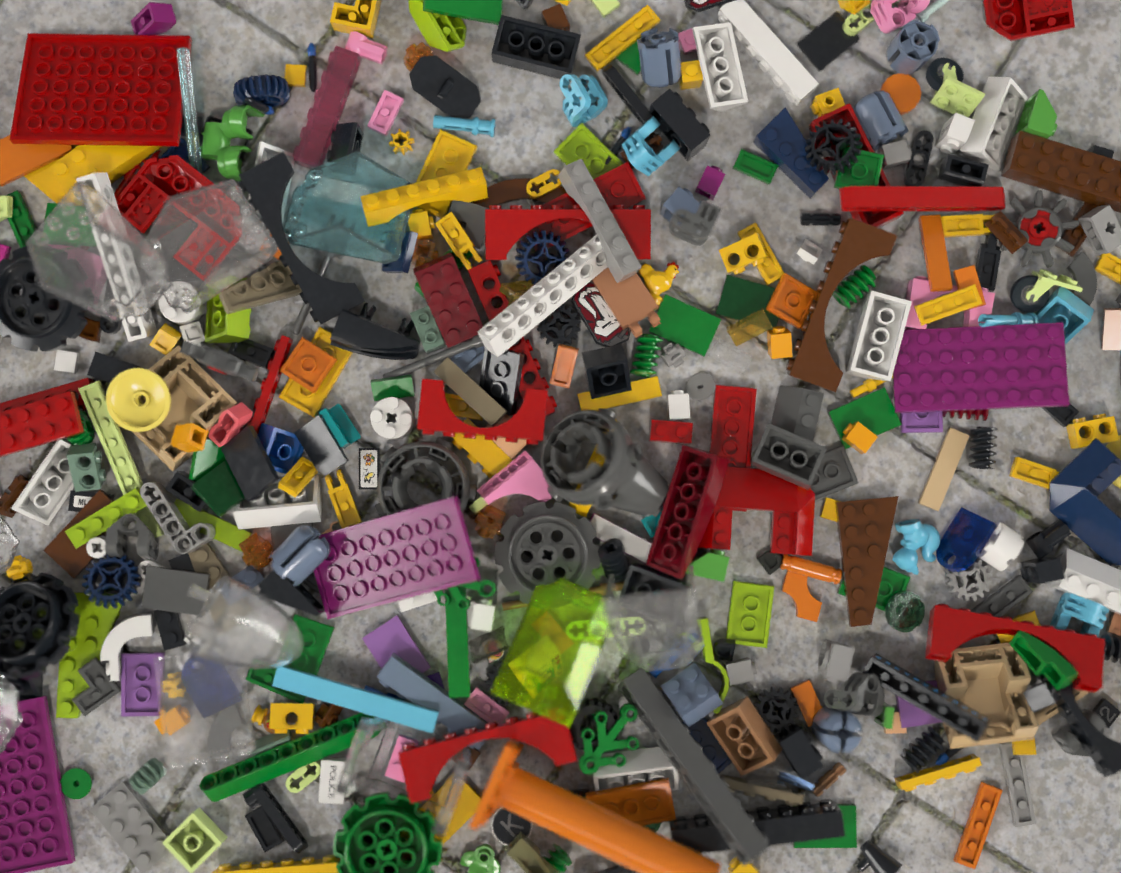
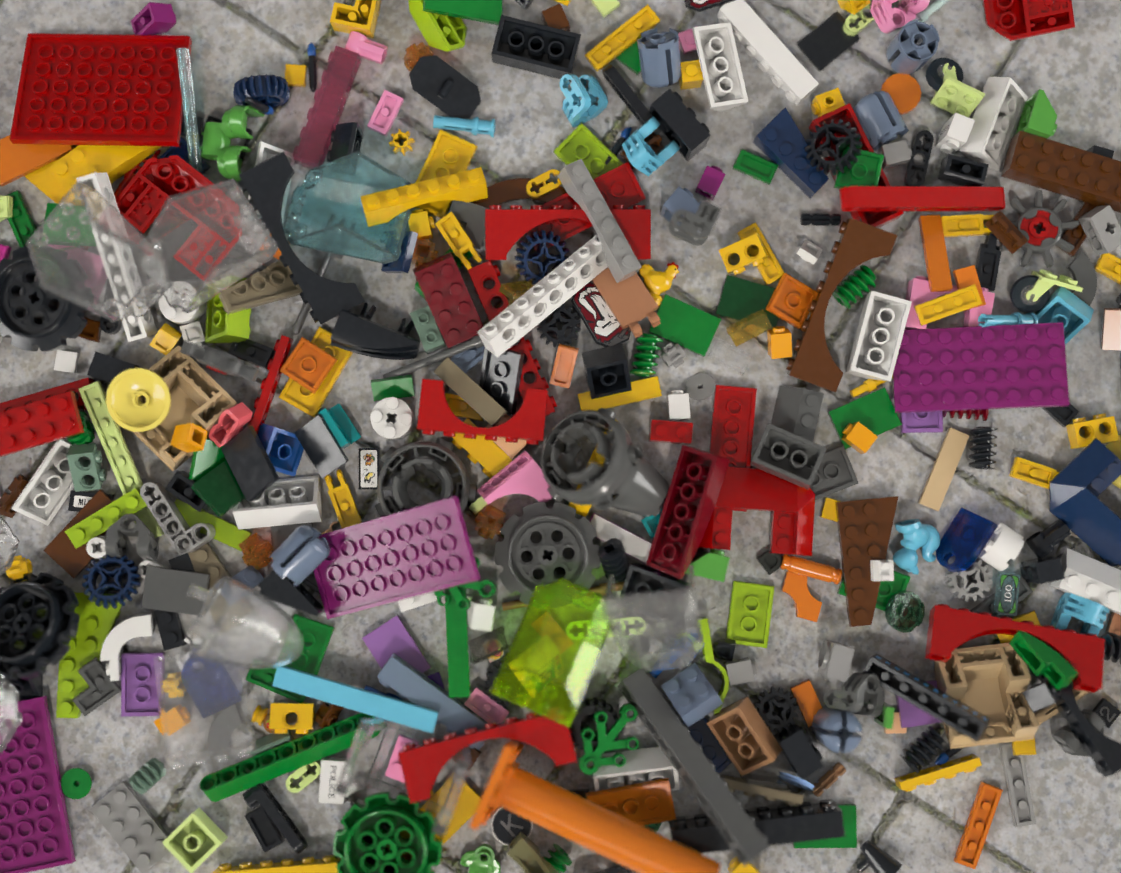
yellow plate [278,456,318,498] -> none
none -> white tile [870,559,894,581]
none -> clear light blue tile [994,572,1020,616]

